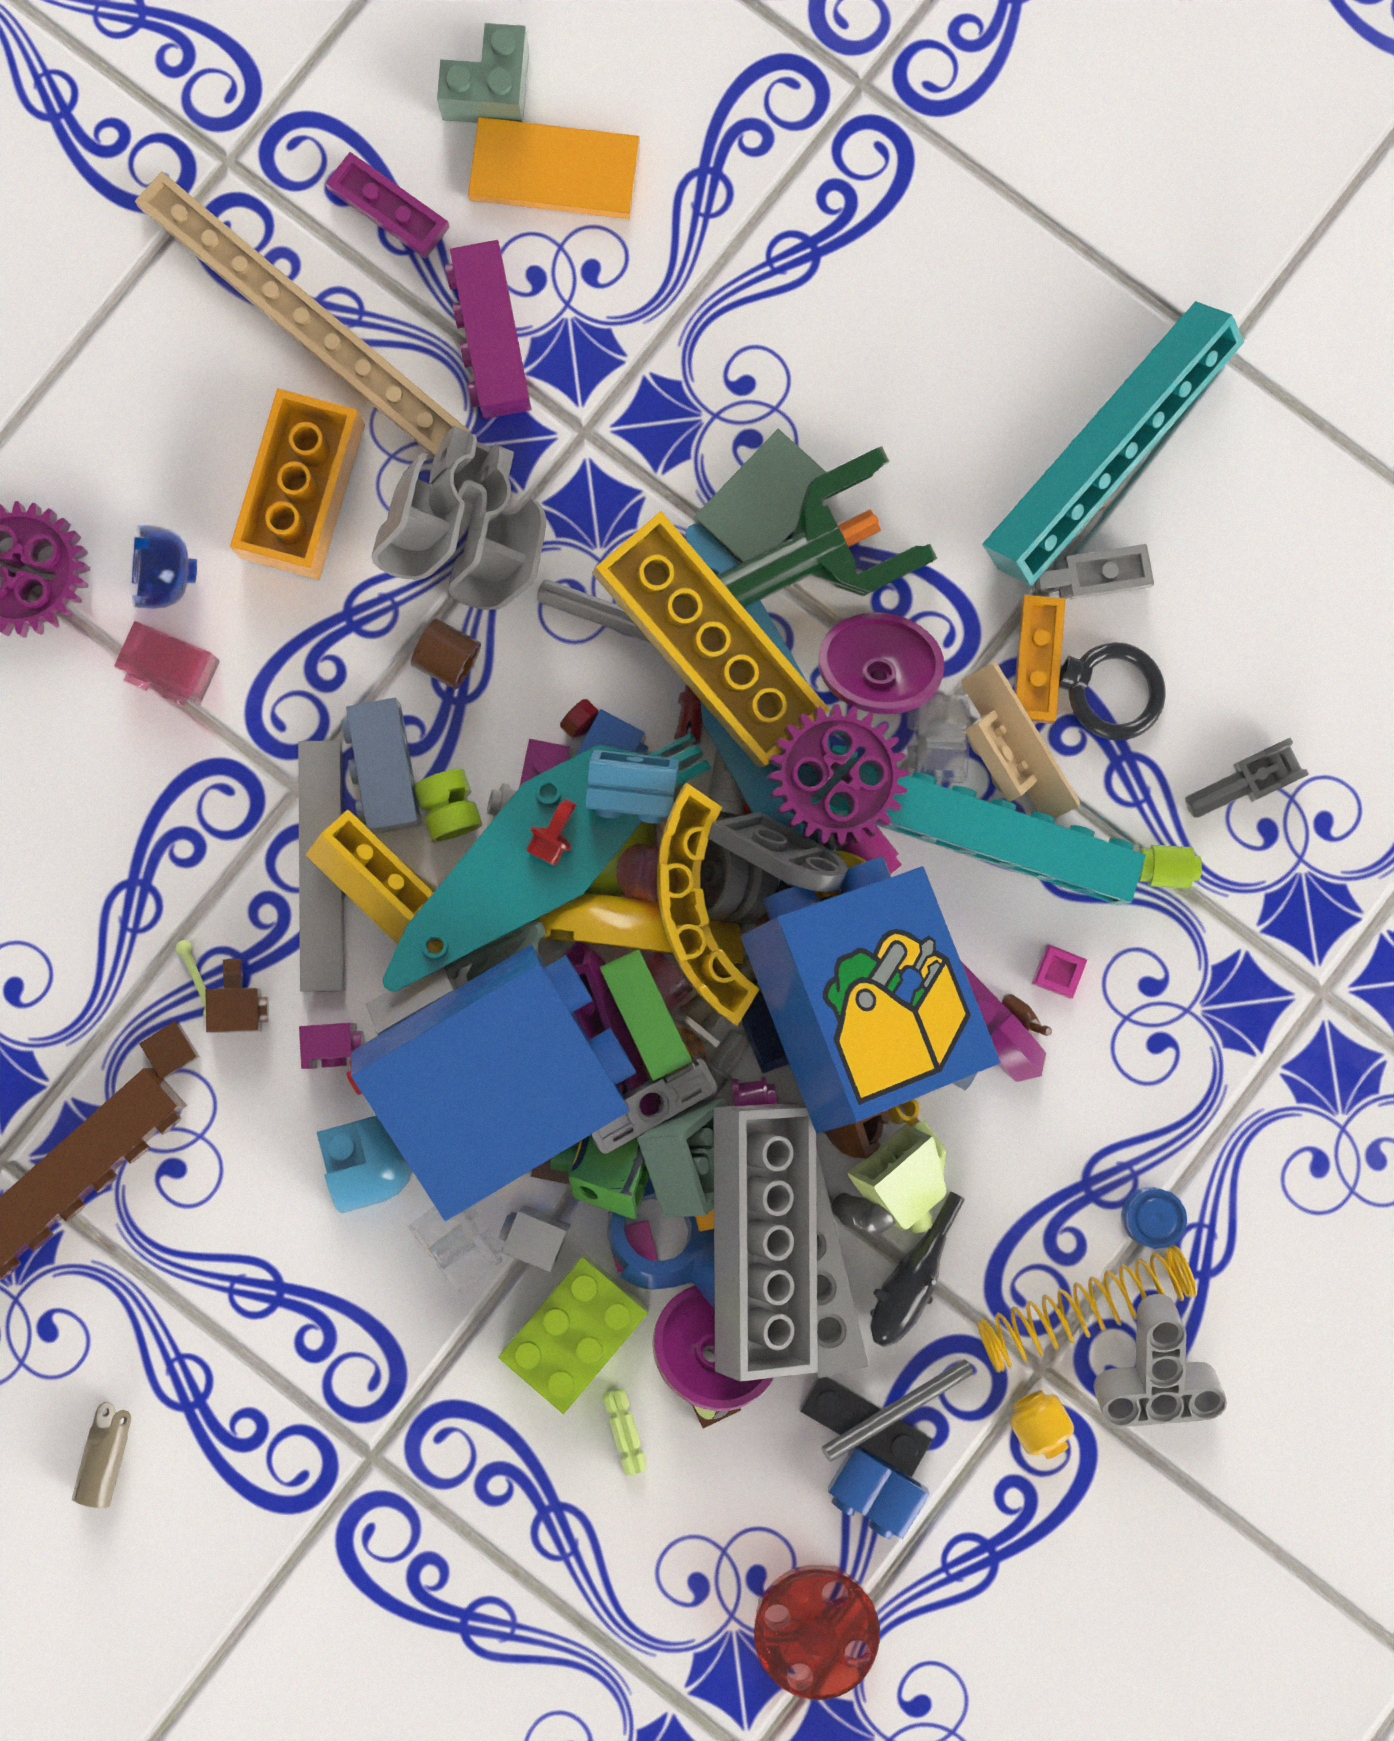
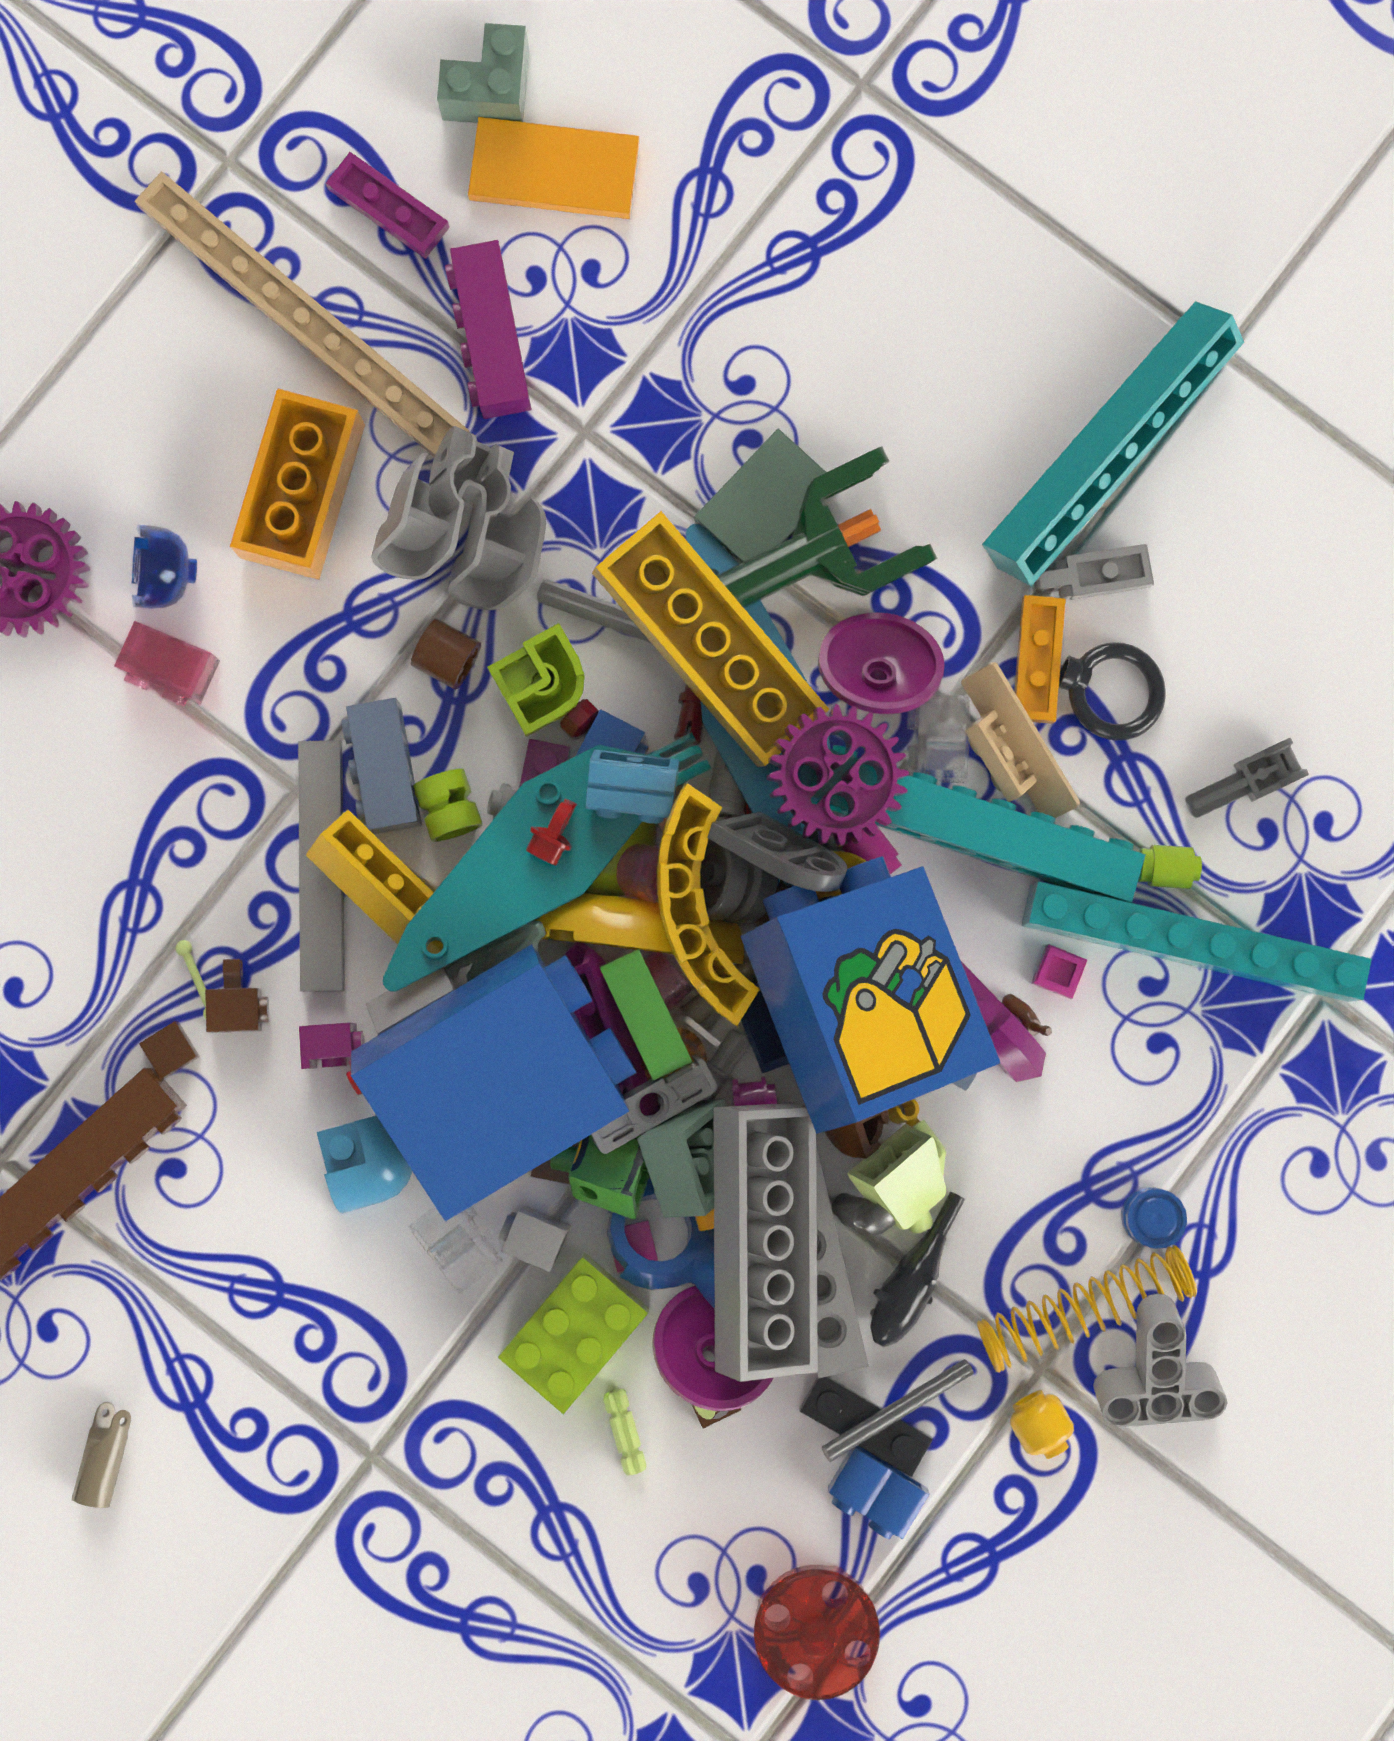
none -> lime brick [487,623,585,737]
none -> teal brick [1021,881,1372,1002]

